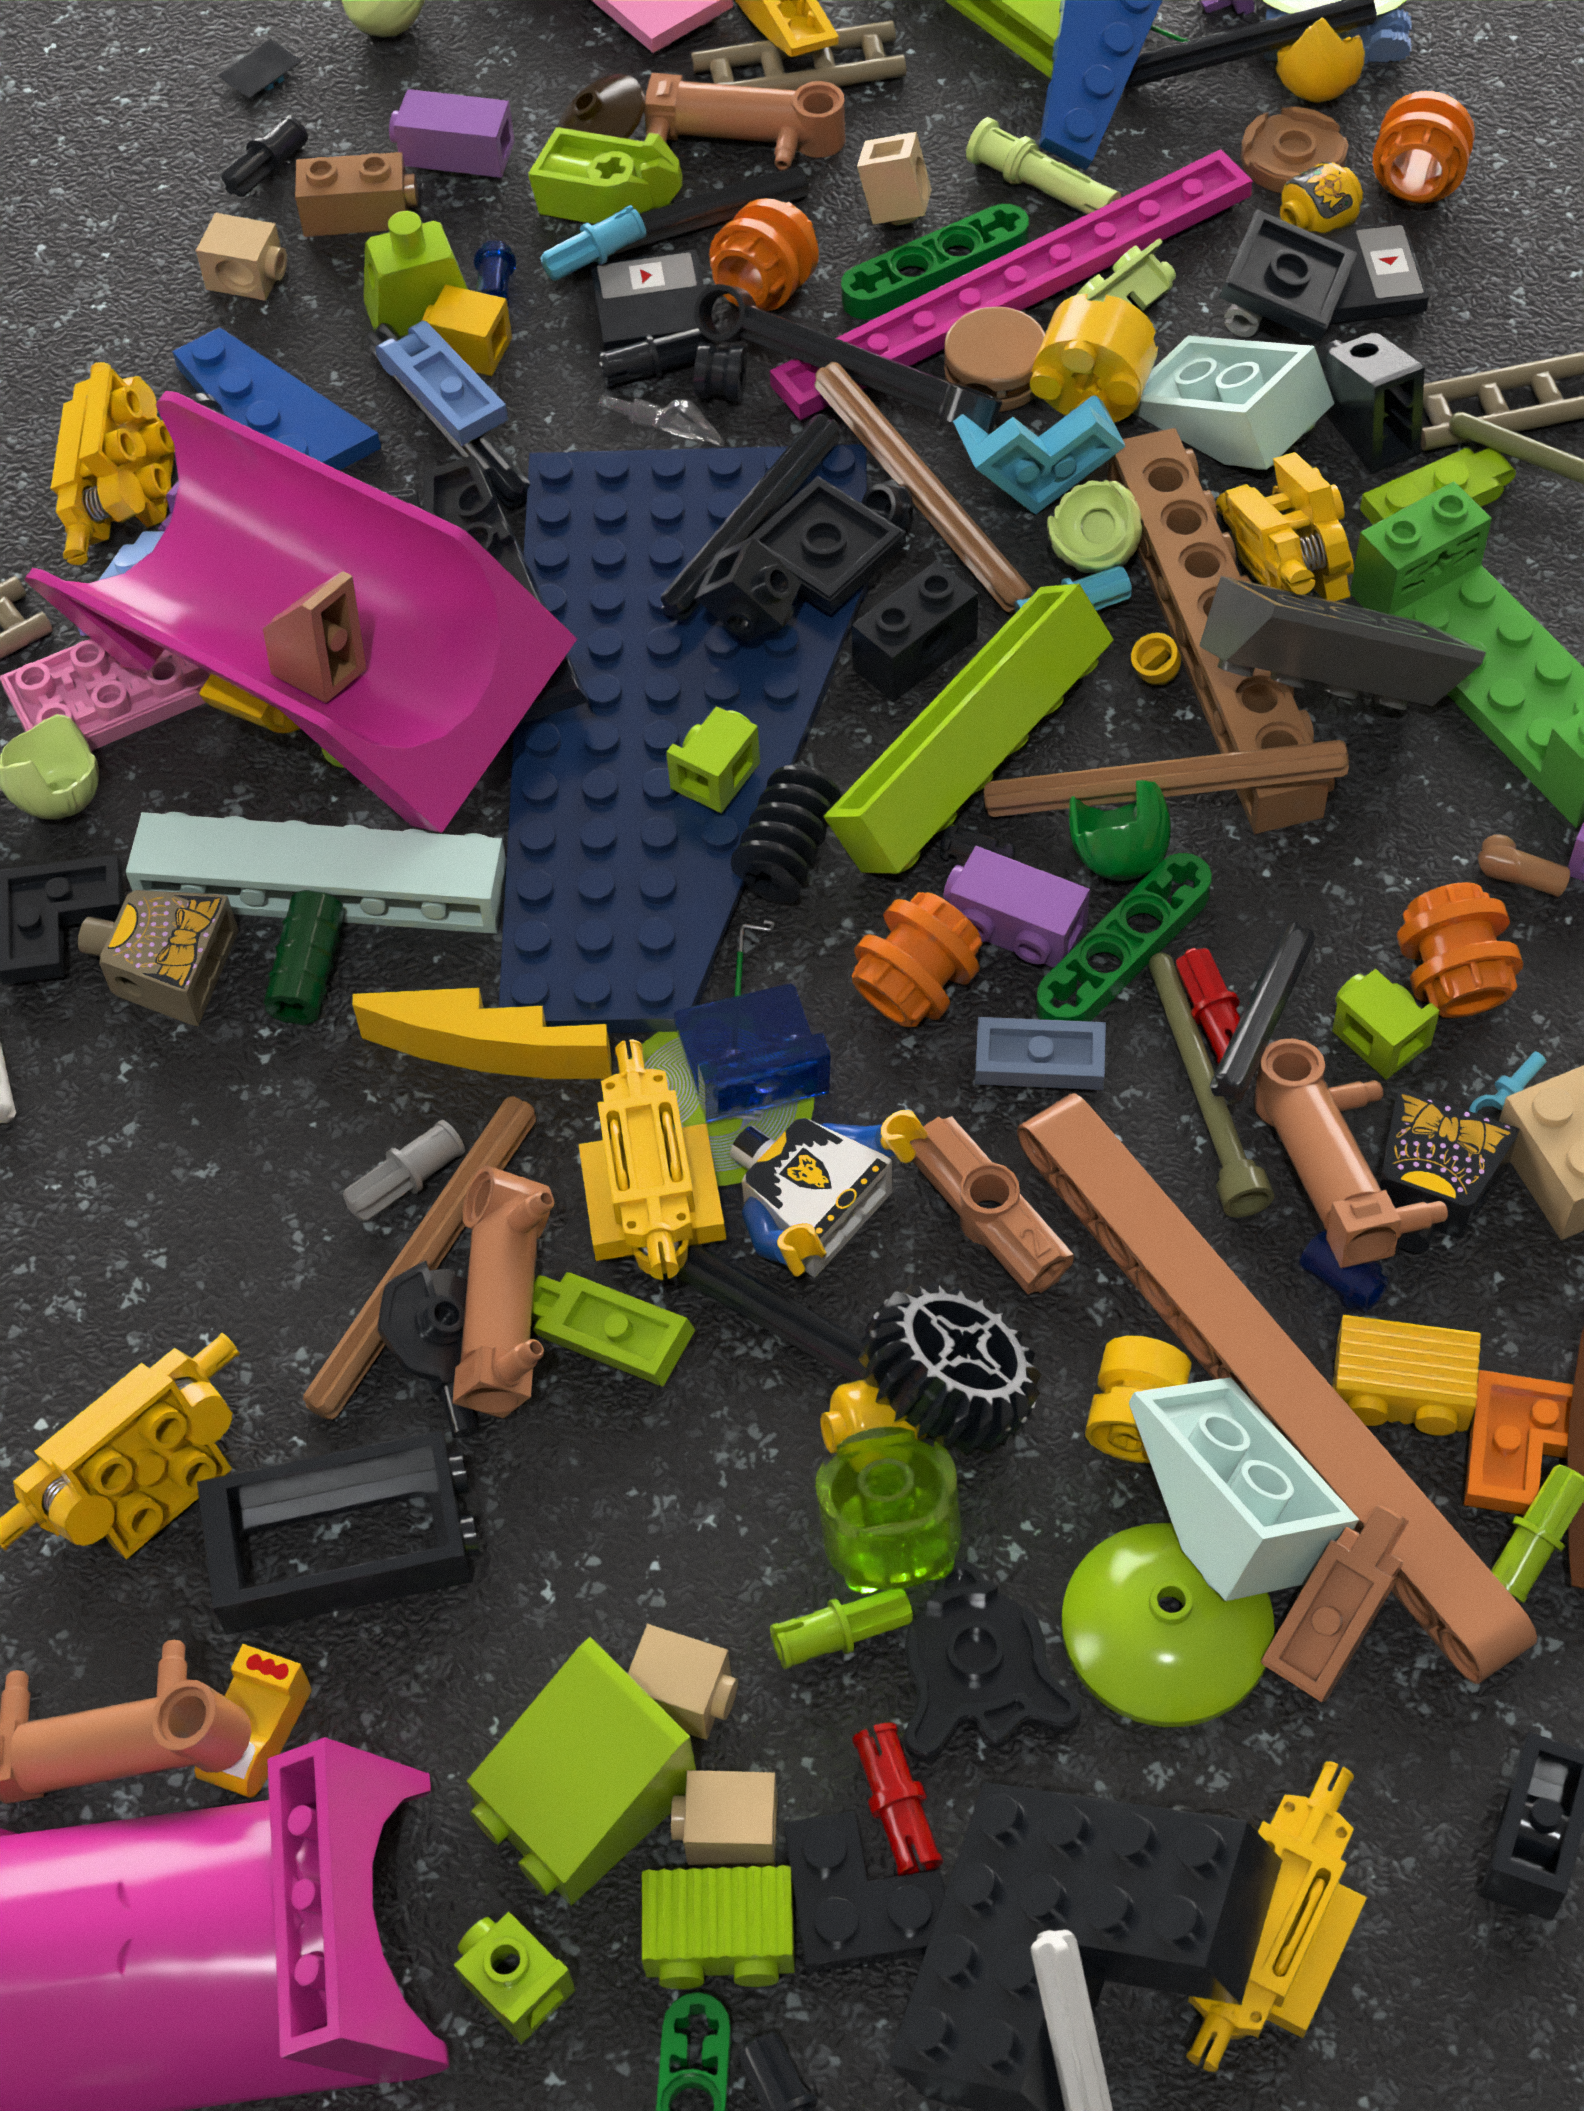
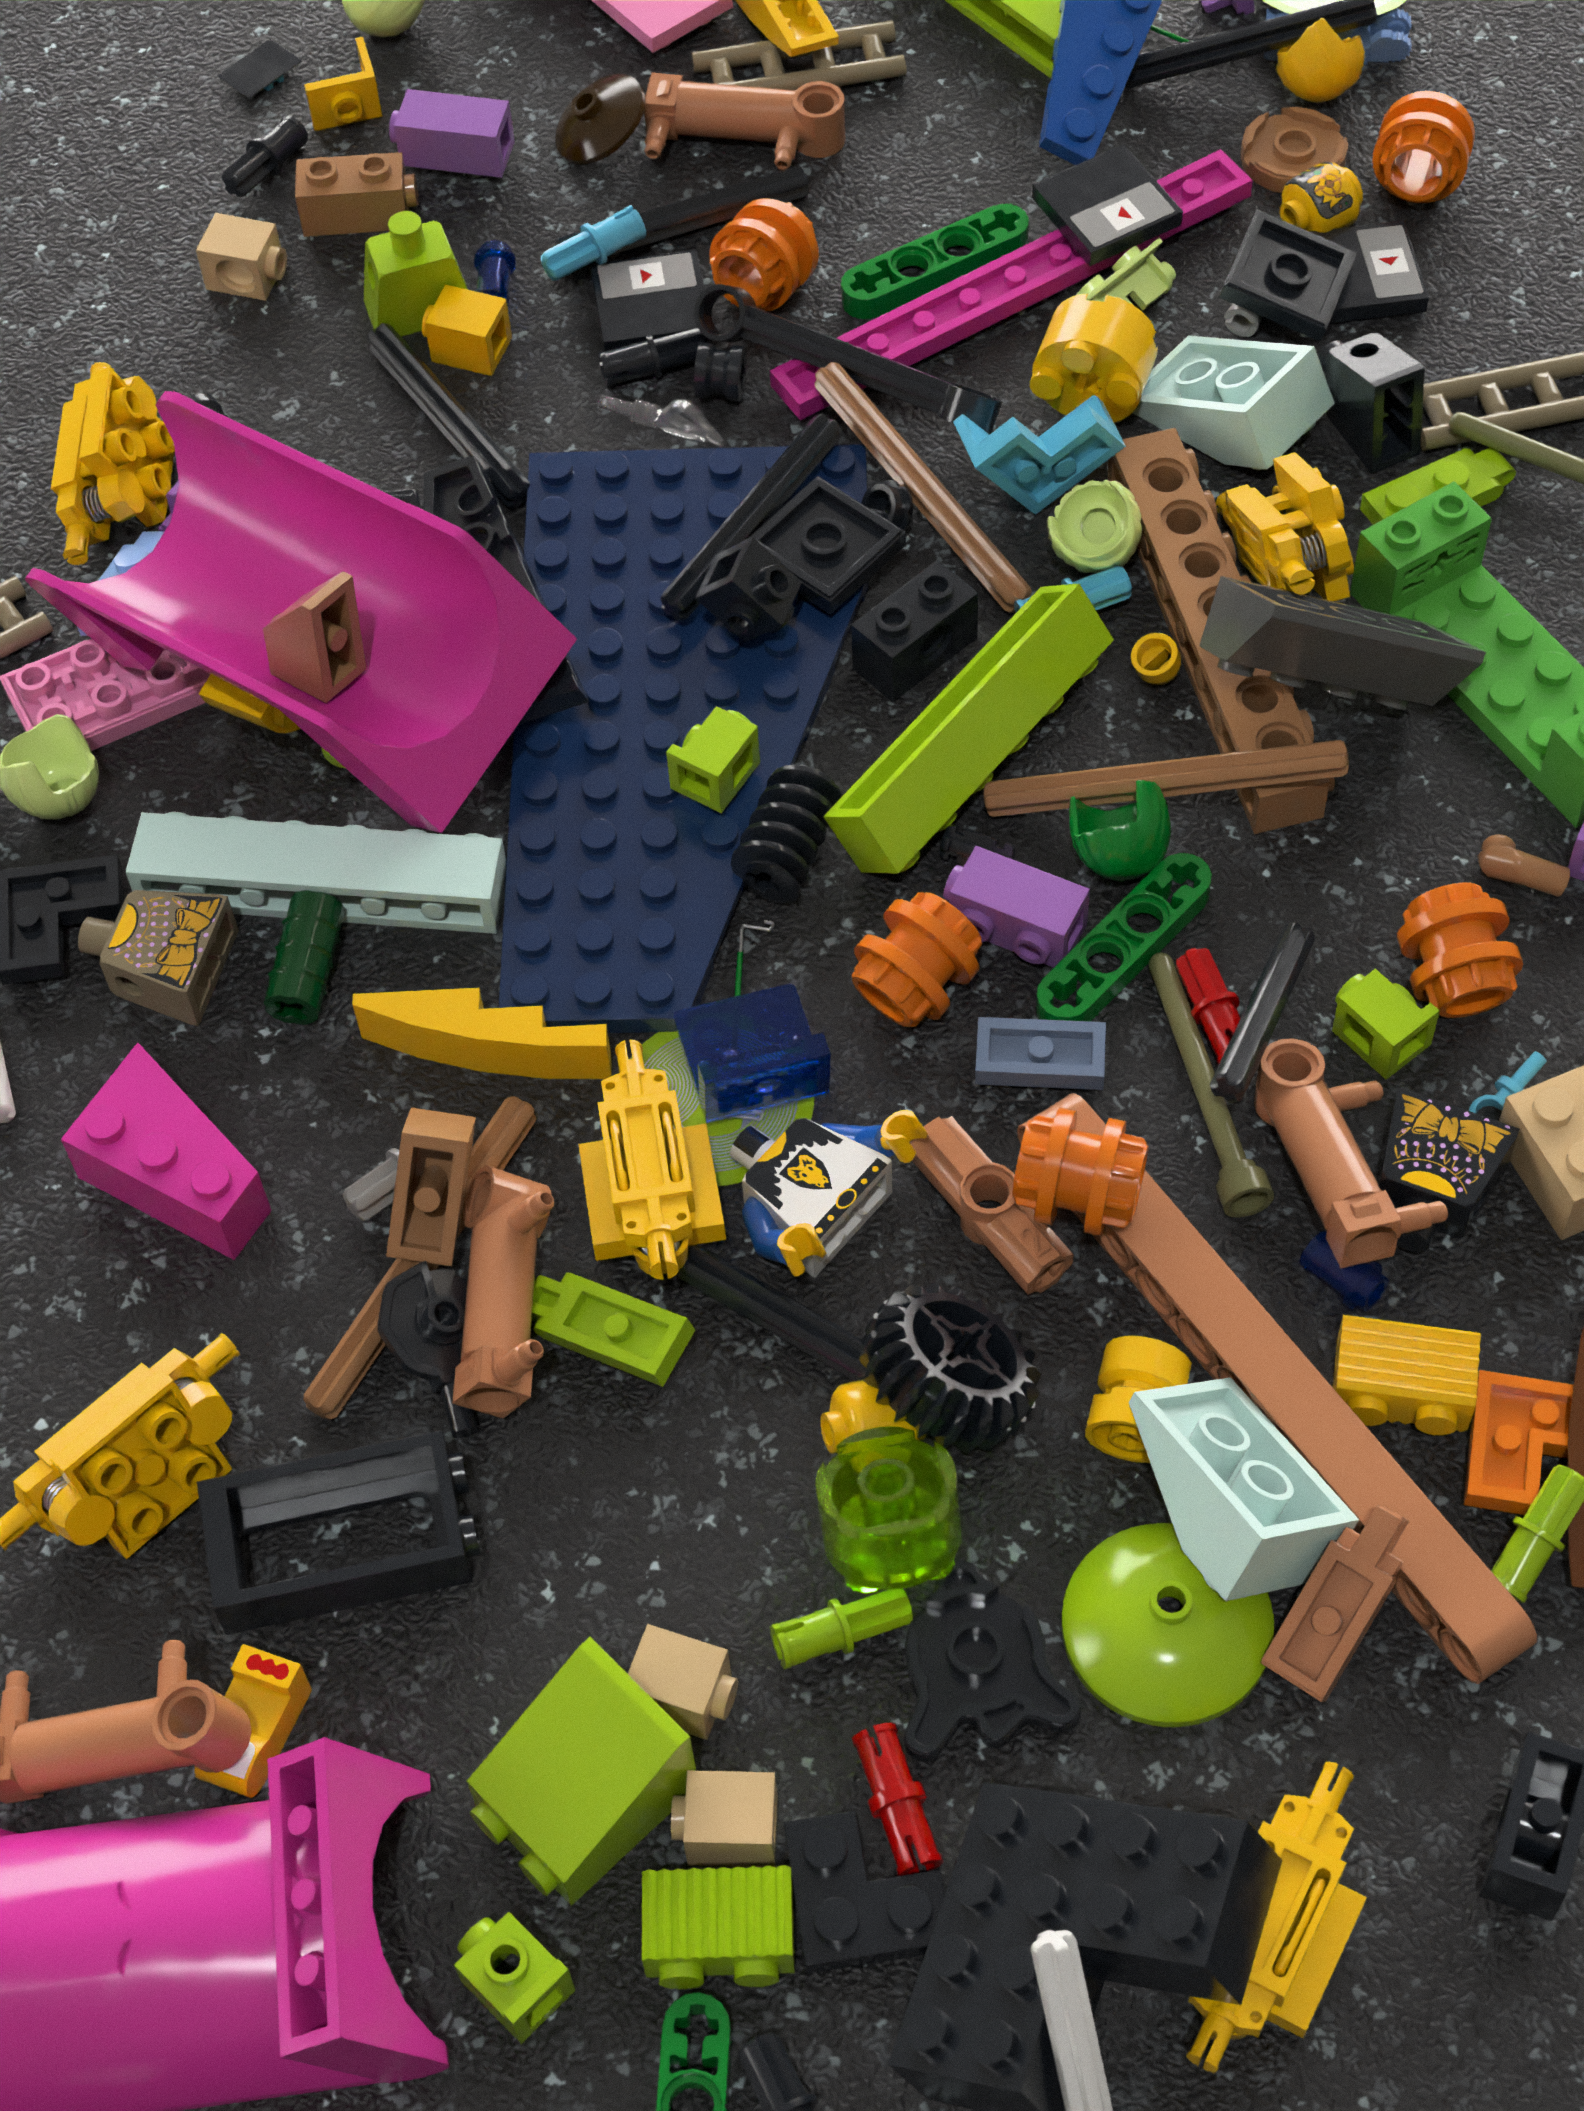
blue wing [172,327,381,470] -> none
medium blue plate [375,320,508,446] -> none
lime piece [528,127,682,224] -> none
tan brick [857,132,932,225] -> none
medium nougat head [944,307,1045,412] -> none
yellowish green pin [966,117,1121,215] -> none
none -> dark pink wedge [61,1043,272,1260]
none -> yellow bracket [305,37,382,131]
none -> medium nougat slope [386,1107,476,1266]
none -> orange piece [1012,1107,1149,1236]
none -> black tile [1032,144,1183,266]

